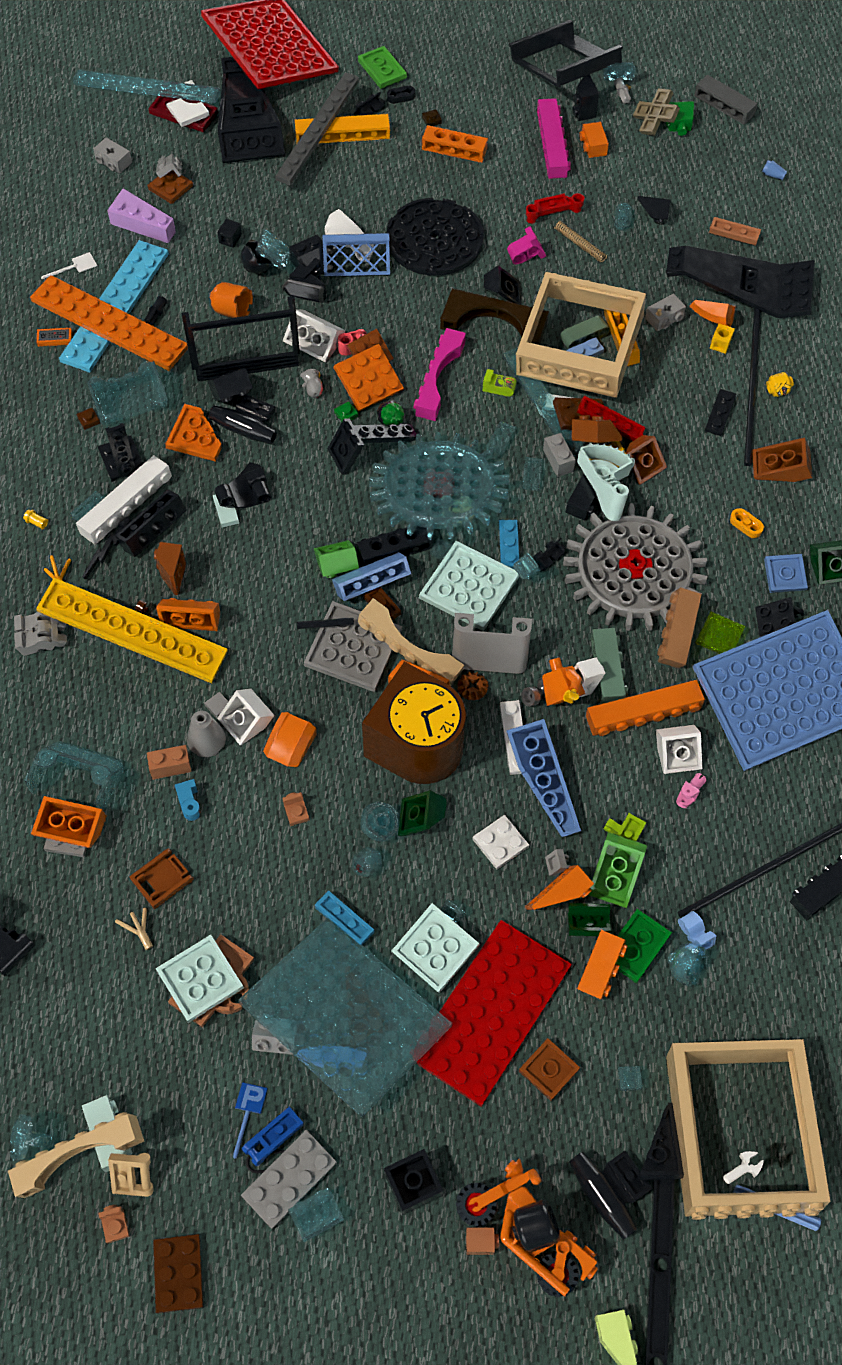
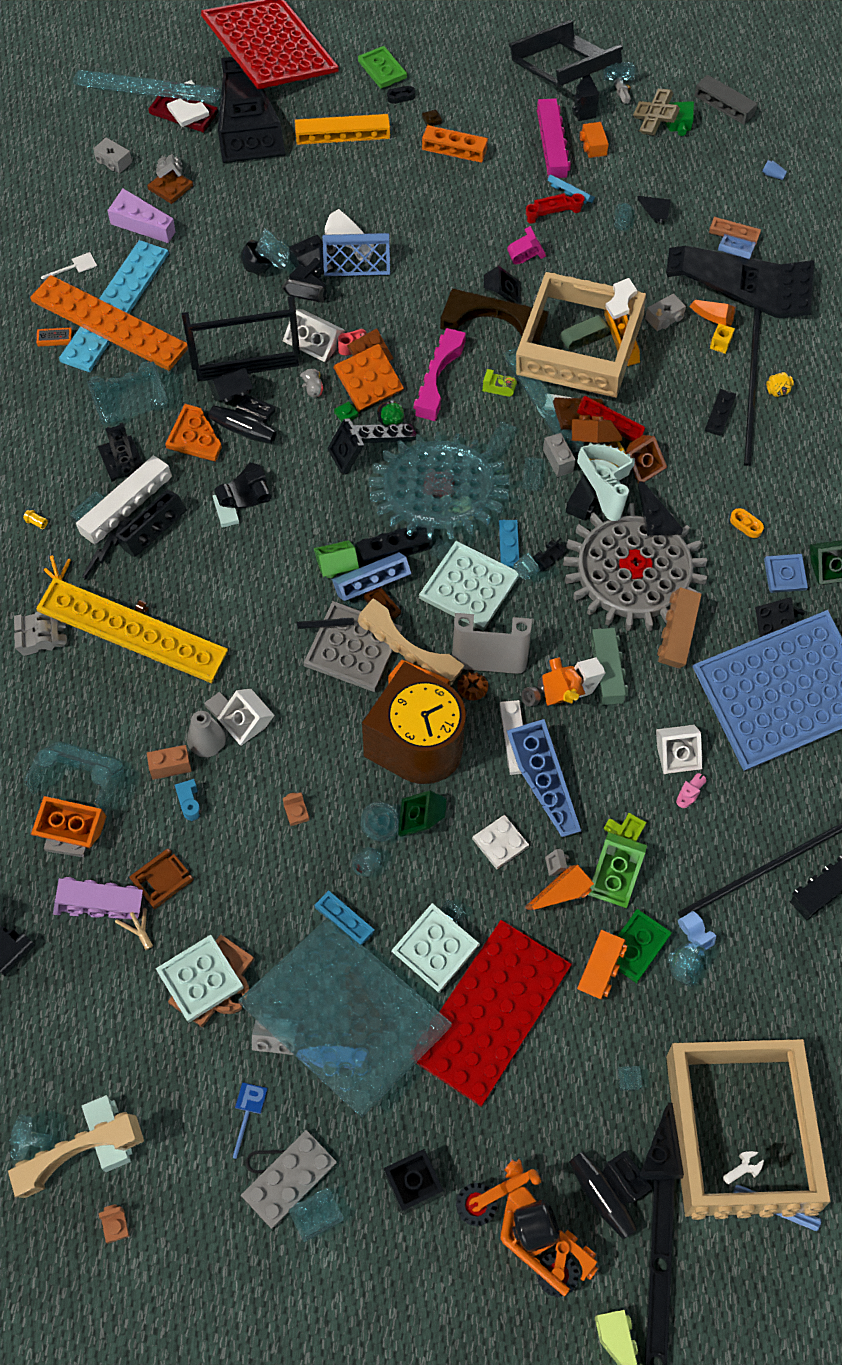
reddish brown plate [76,408,100,430] -> none
tan plate [108,1153,154,1196] -> none
black axle [144,296,167,325] -> none
reddish brown plate [153,1234,203,1314] -> none
dark orange slope [154,542,186,595] -> none
orange slope [156,598,220,631] -> none
orange cylinder [210,282,253,318] -> none
black panel [217,219,242,248] -> none
blue plate [242,1107,304,1166] -> none
orange slope [263,712,317,767] -> none
dark grey plate [275,72,359,185] -> none
black hinge [354,92,385,116] -> none
black plate [386,198,483,275] -> none
nougat brick [466,1228,499,1255] -> none
dark orange plate [519,1038,580,1101] -> none
tan piece [554,221,607,262] -> none
light blue plate [567,337,604,357] -> none
dark green bracket [567,903,611,936] -> none
orange brick [586,680,705,736] -> none
clear neon green plate [695,611,745,654] -> none
dark orange slope [753,438,812,482] -> none
none -> lavender wedge [53,877,143,920]
none -> dark azure plate [547,175,595,204]
none -> white tile [606,278,637,320]
none -> black wing [638,481,683,536]
none -> medium blue plate [718,234,756,259]

